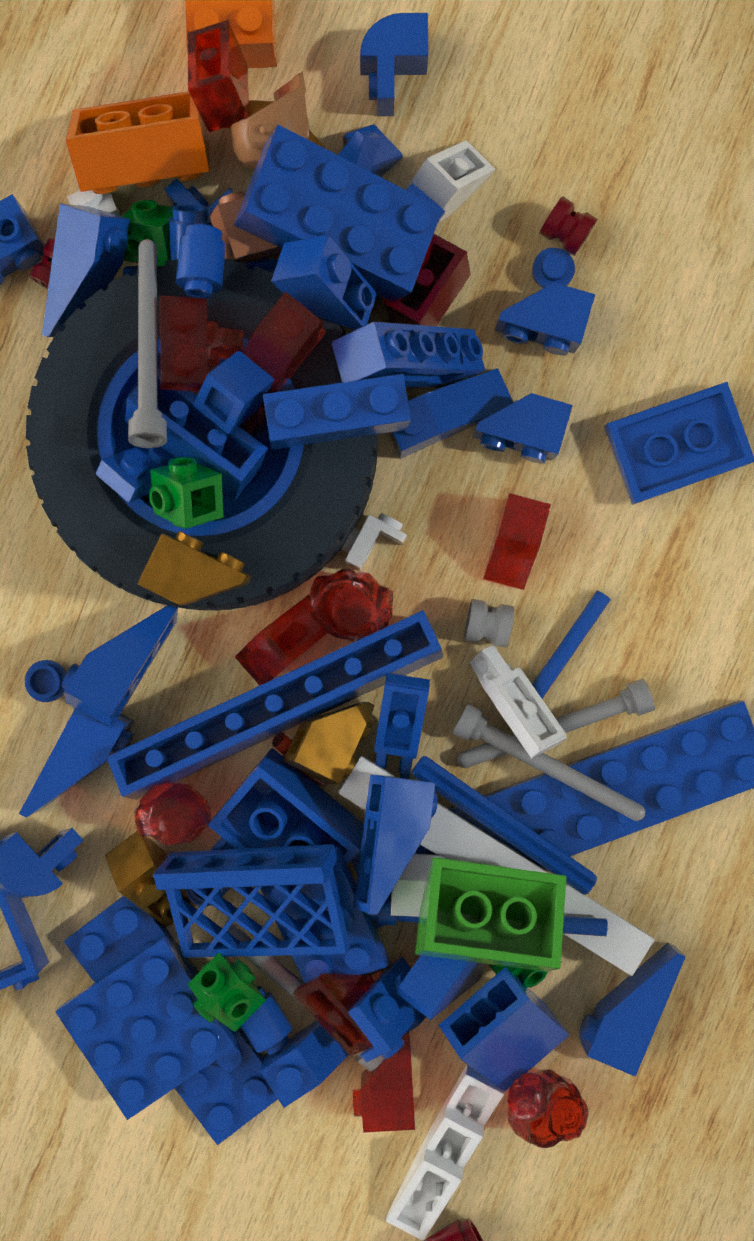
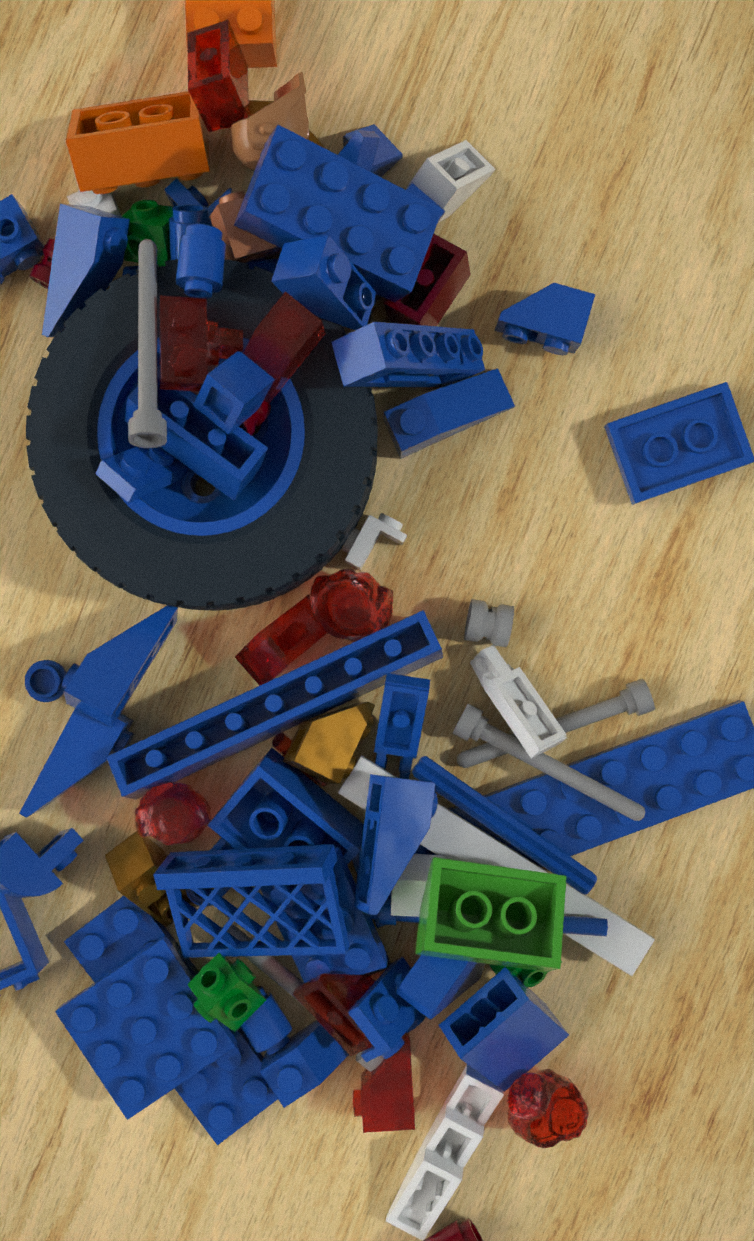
pearl gold slope [137,530,252,605] -> none
green brick [149,457,224,529] -> none
blue brick [263,374,411,450] -> none
blue brick [360,13,428,116] -> none
blue slope [473,393,573,464] -> none
clear red slope [483,493,551,590] -> none
blue plate [532,247,575,288] -> none
blue bar [532,590,611,699] -> none
dark red wheel [539,196,598,256] -> none
blue slope [579,943,686,1077] -> none

